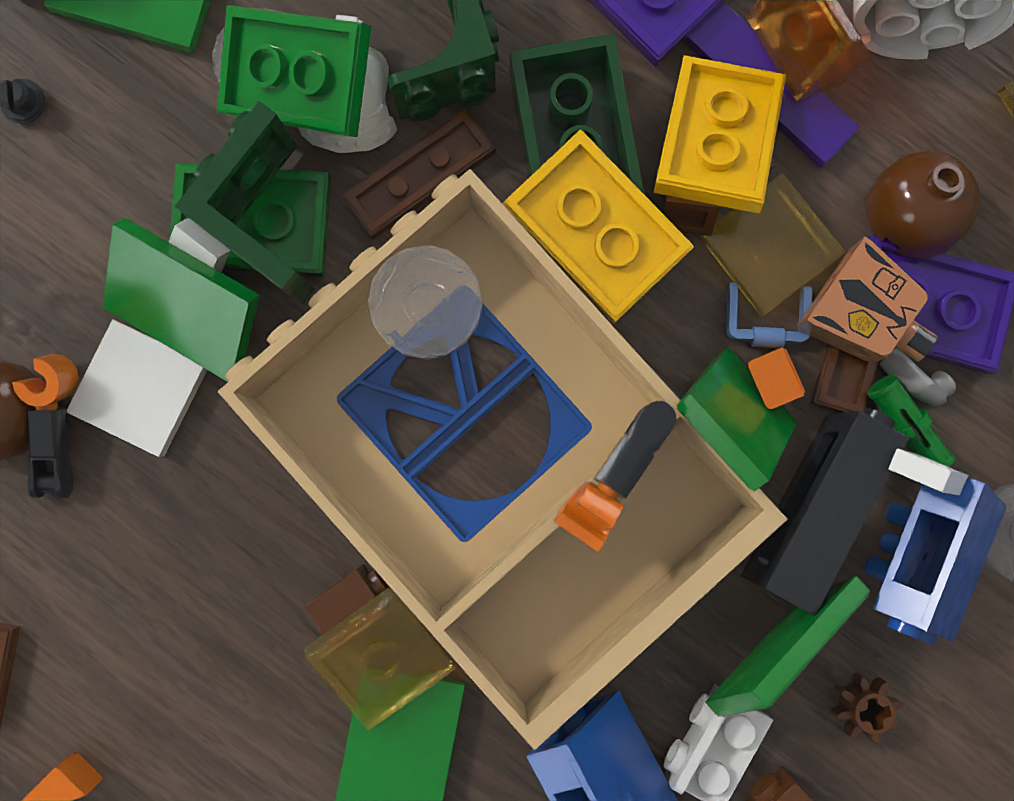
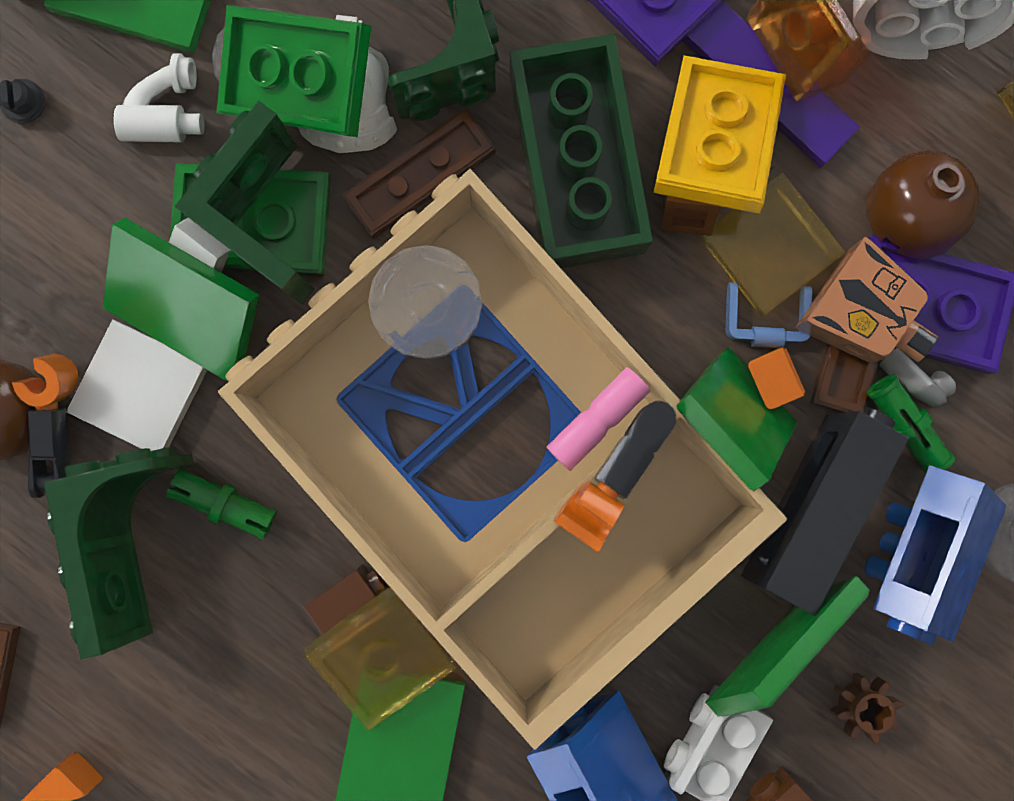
yellow tile [502,129,694,324] -> none
white tile [888,448,968,496] -> none
none -> dark green bracket [44,447,194,660]
none -> white plant [114,53,204,142]
none -> green pin [166,467,278,541]
none -> bright pink piece [546,367,651,471]

